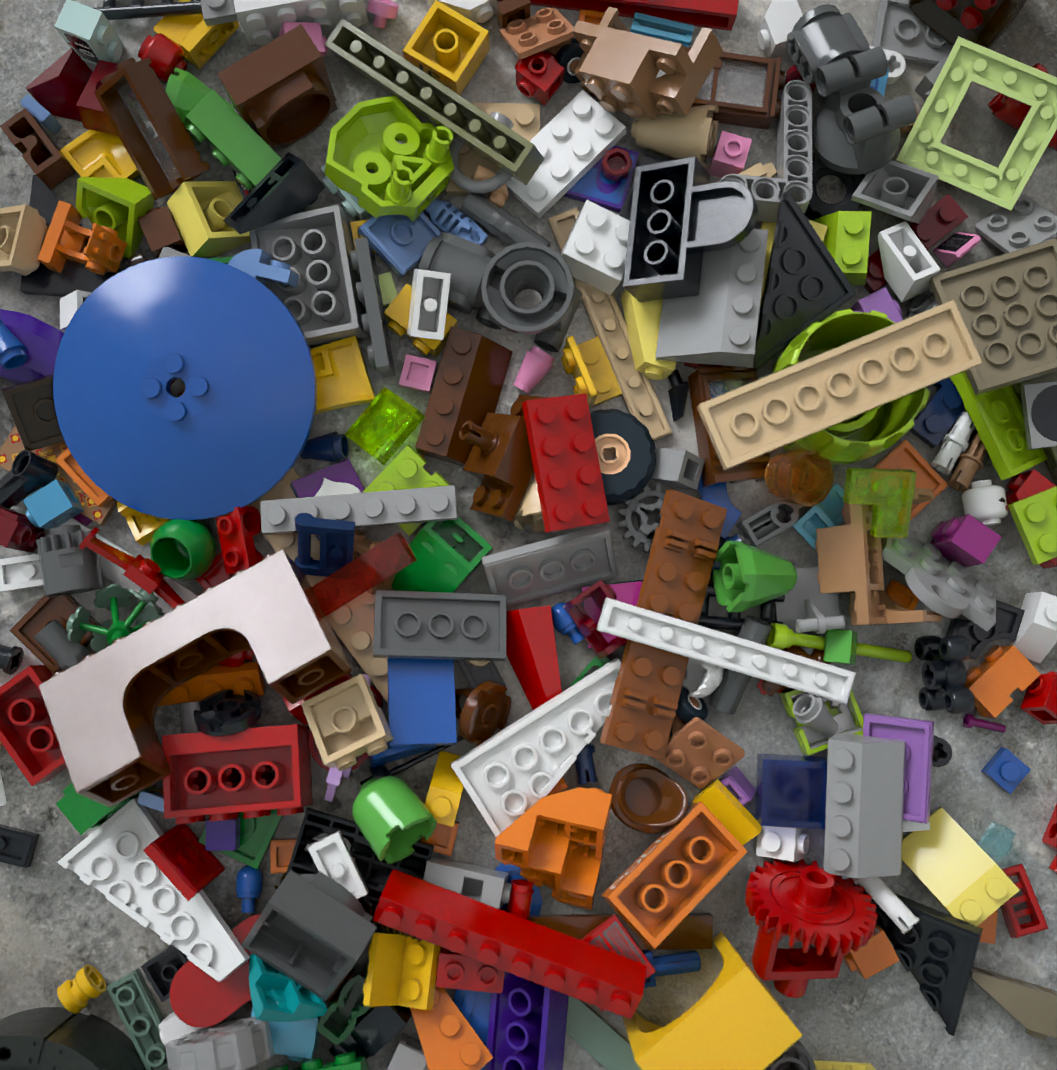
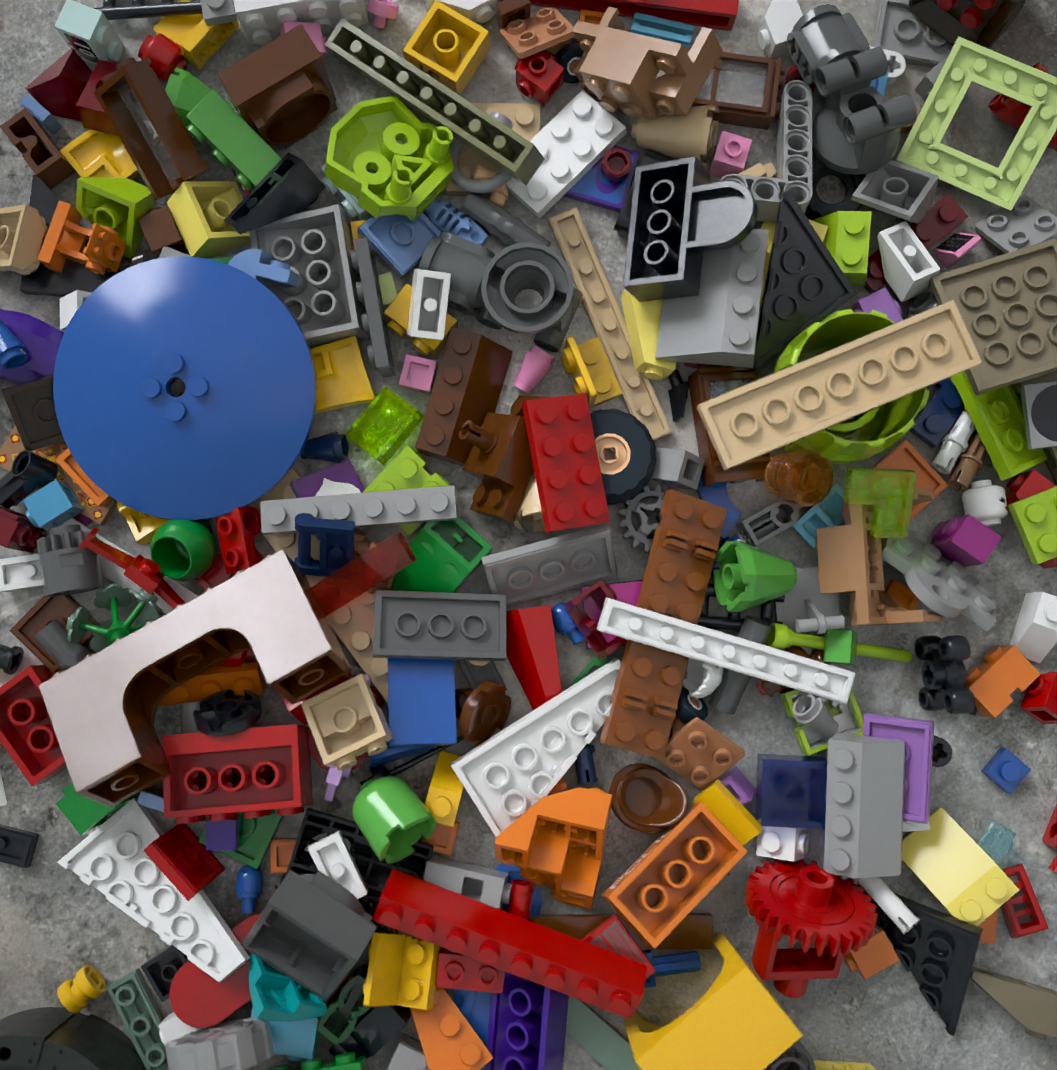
white piece [560,200,630,295] -> none
black tile [945,600,1025,660] -> none
magenta piece [963,713,1006,733] -> none

